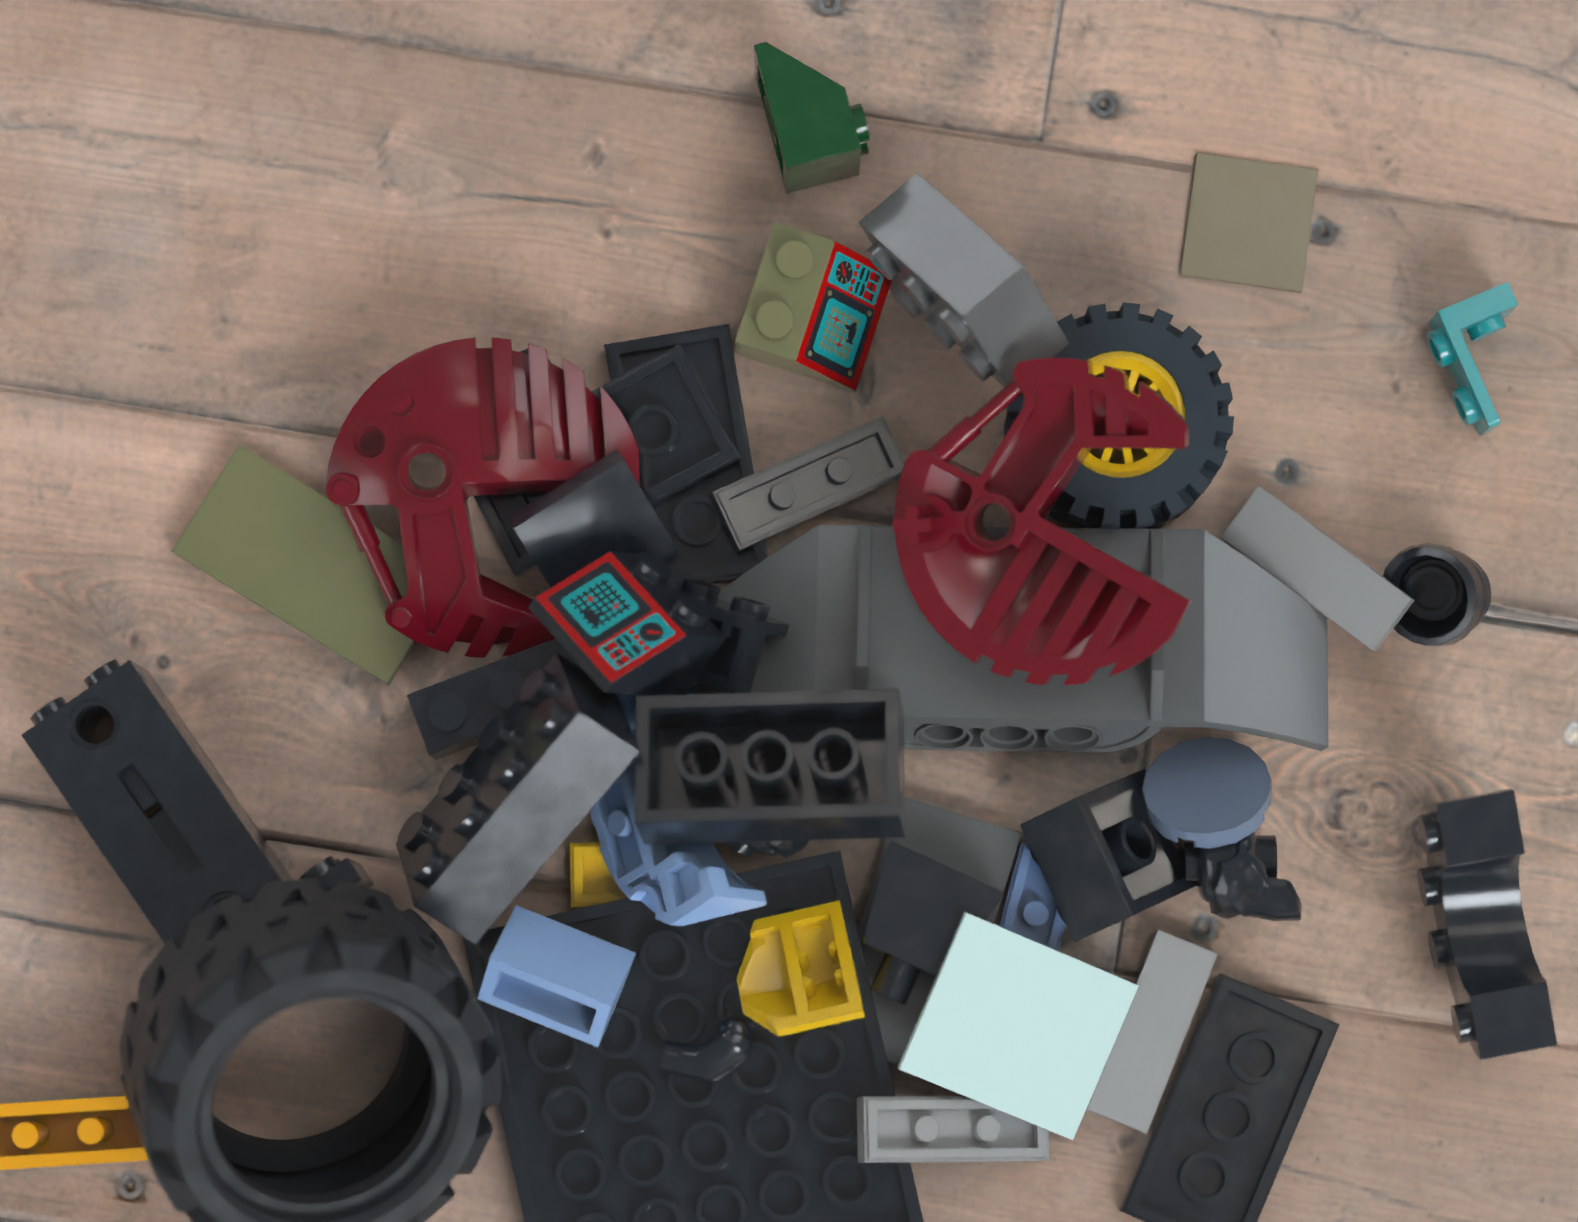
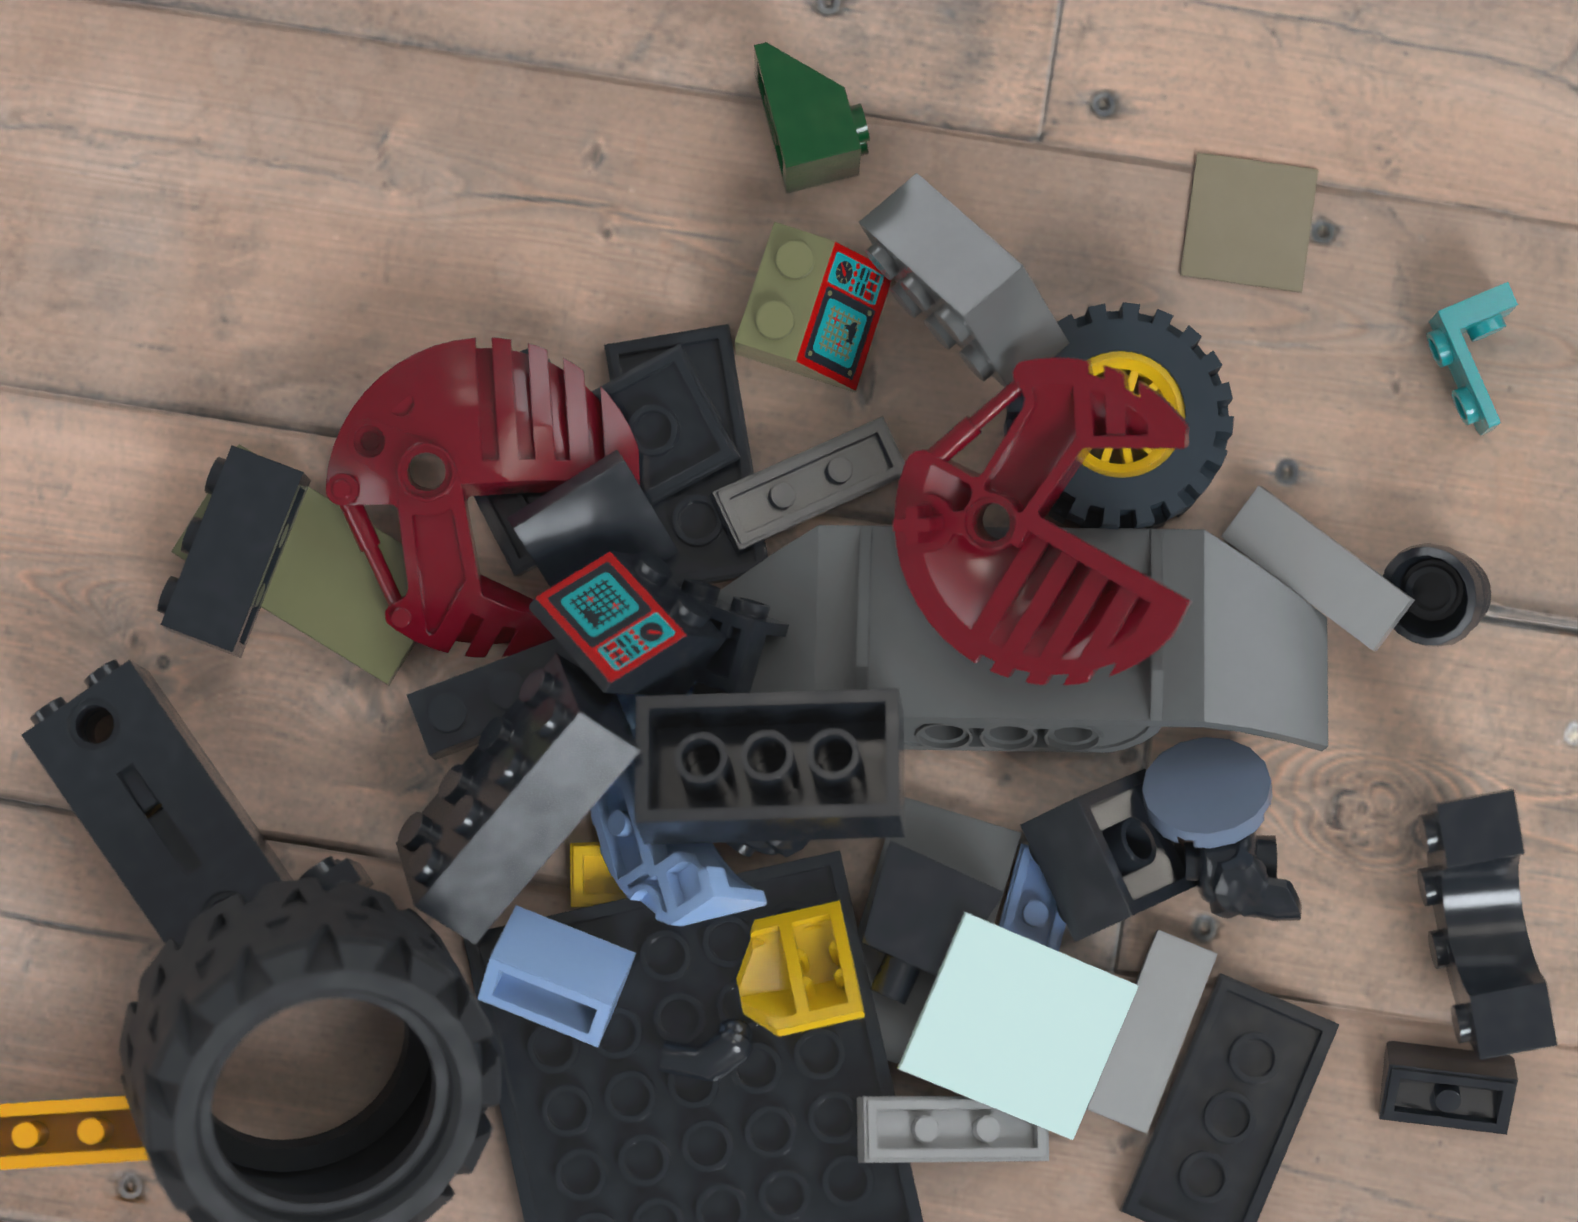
none -> black brick [157,445,311,658]
none -> black slope [1378,1041,1518,1135]

